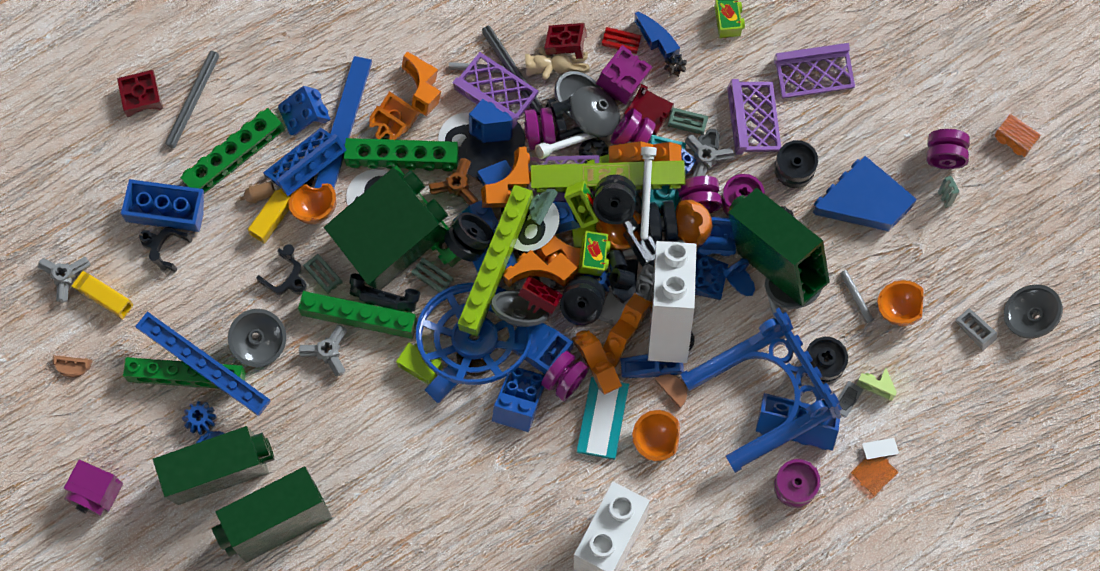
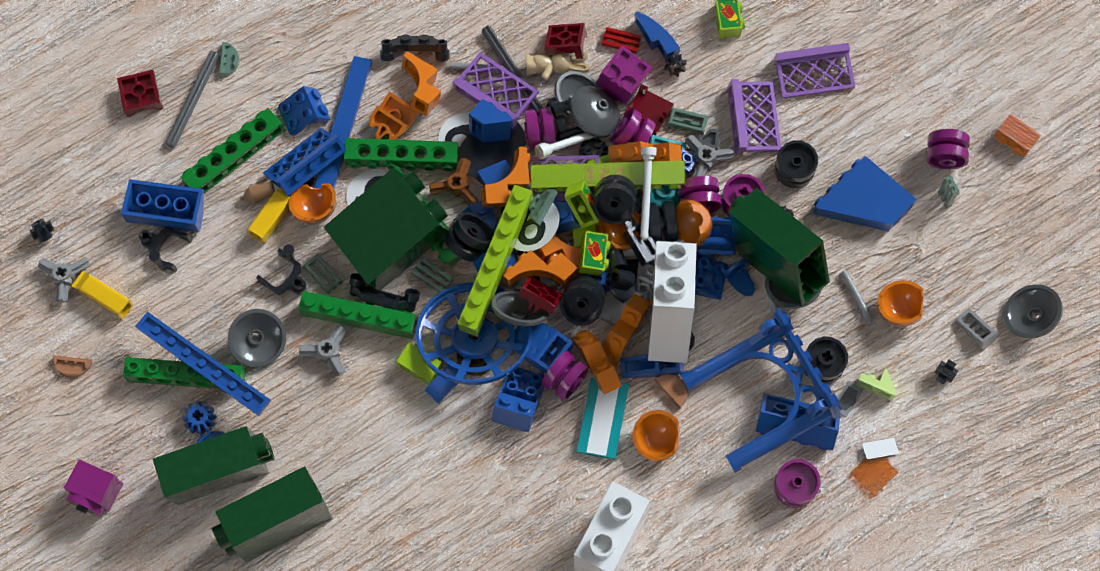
none -> black gear [29,219,54,242]
none -> sand green tile [219,42,240,78]
none -> black plate [380,34,450,62]
none -> black gear [934,359,958,384]

